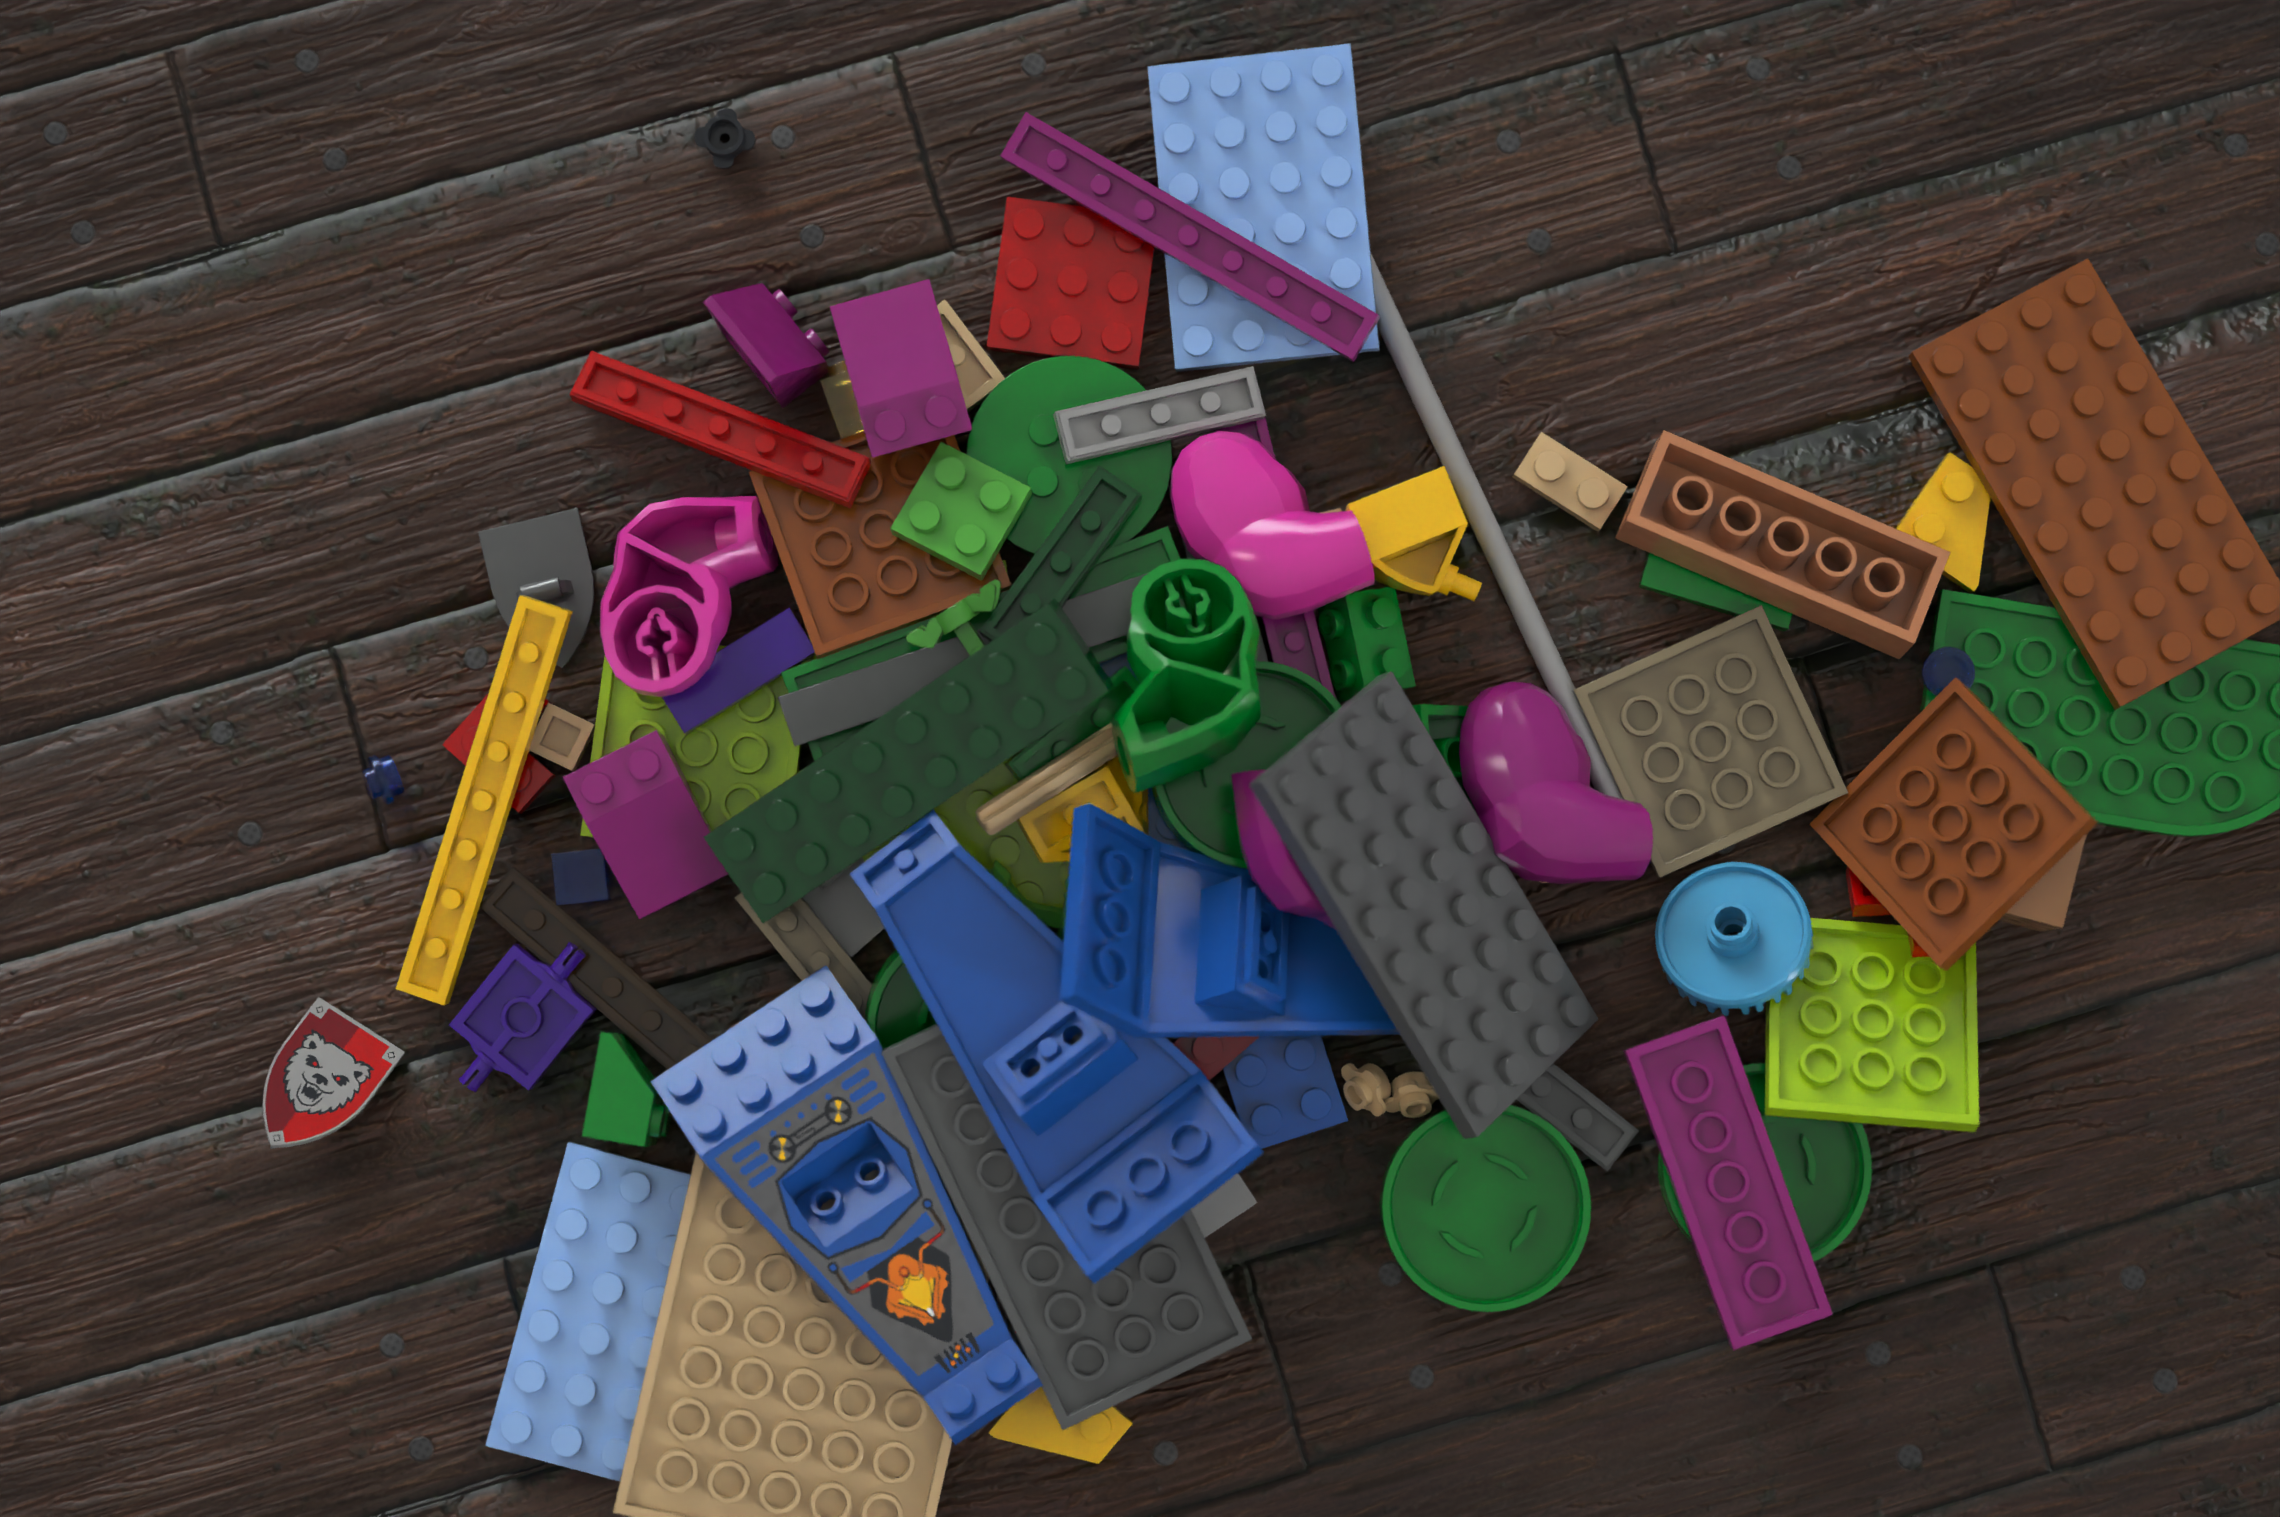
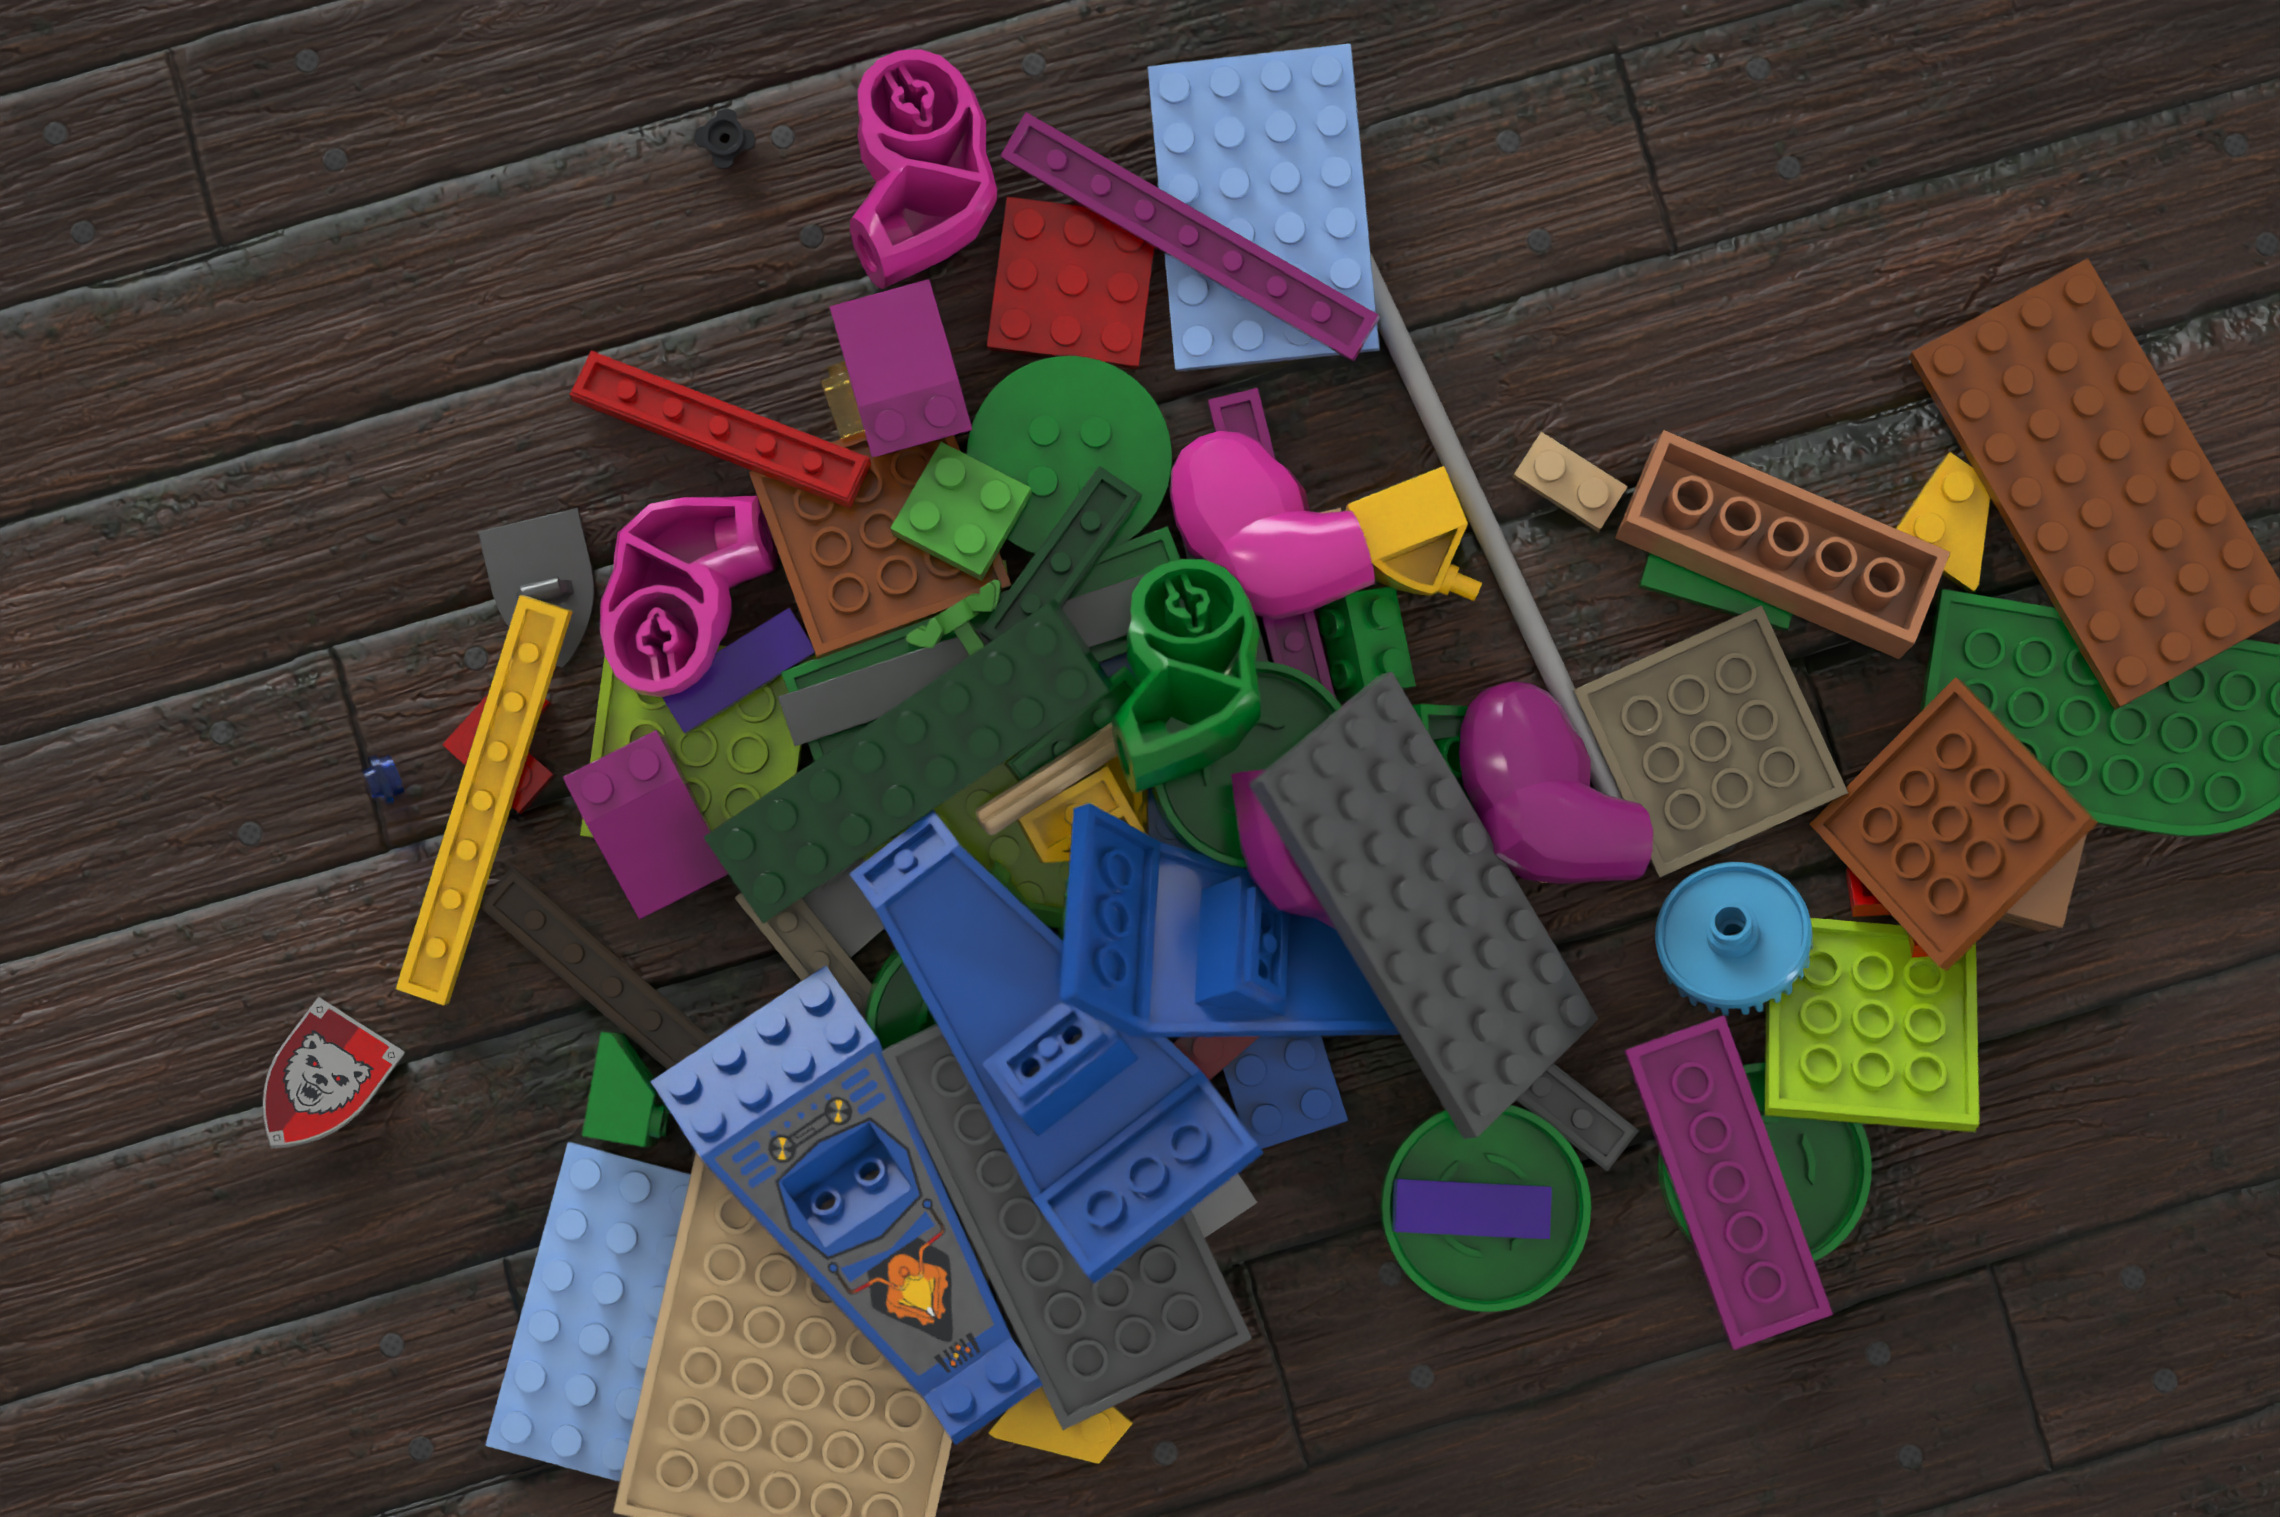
dark purple plate [449,942,597,1092] -> none
tan plate [529,702,595,772] -> none
clear blue plate [551,848,611,906] -> none
magenta slope [703,283,830,408] -> none
tan plate [937,300,1005,412] -> none
light grey tile [1053,366,1266,464] -> none
tan plate [1341,1063,1391,1117] -> none
tan plate [1384,1072,1439,1118] -> none
clear blue plate [1922,647,1975,696] -> none
none -> dark pink piece [850,49,997,289]
none -> dark purple tile [1392,1179,1552,1239]

